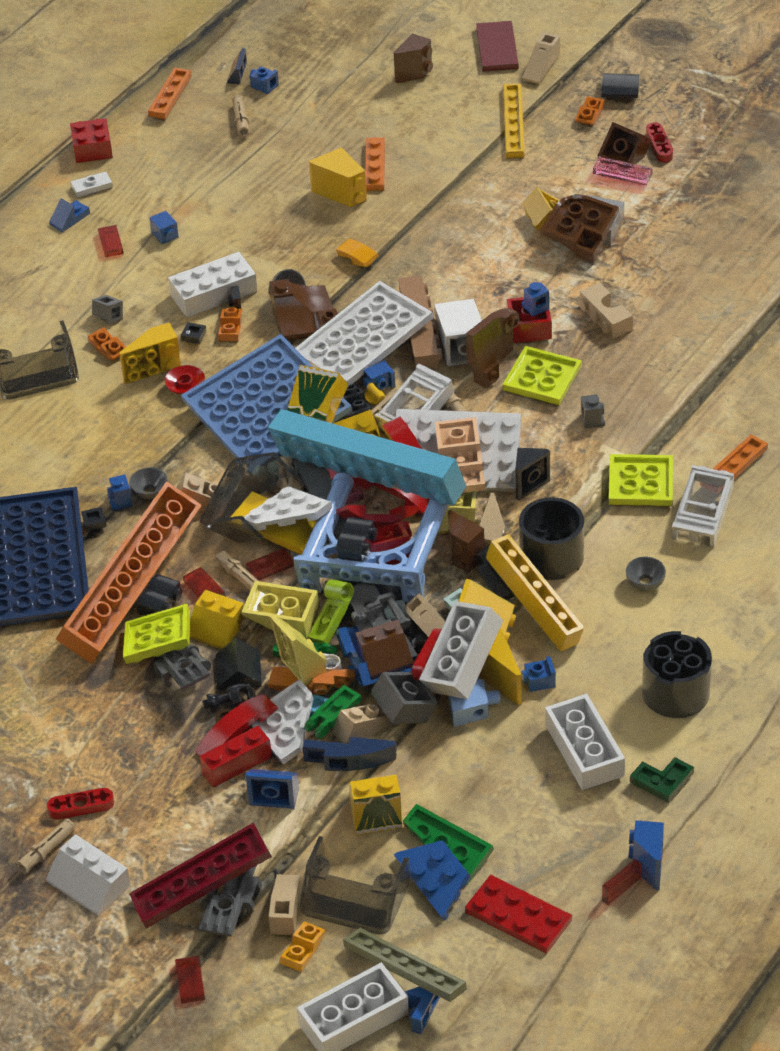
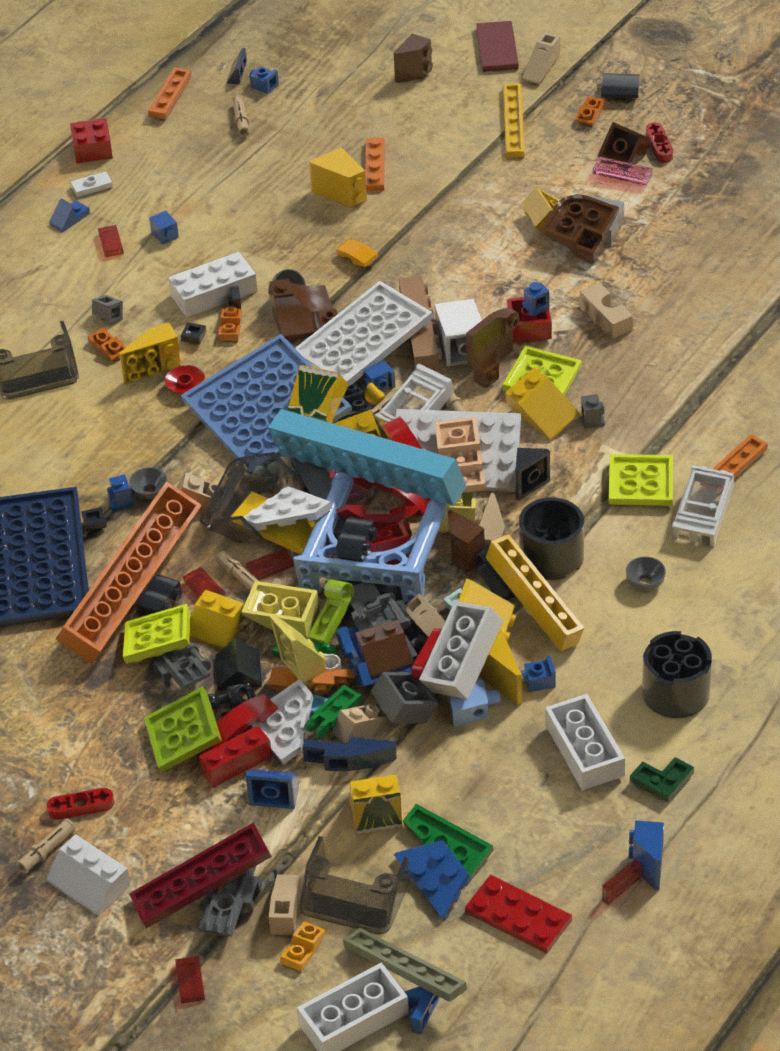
none -> lime plate [144,686,222,772]
none -> yellow slope [505,367,580,441]

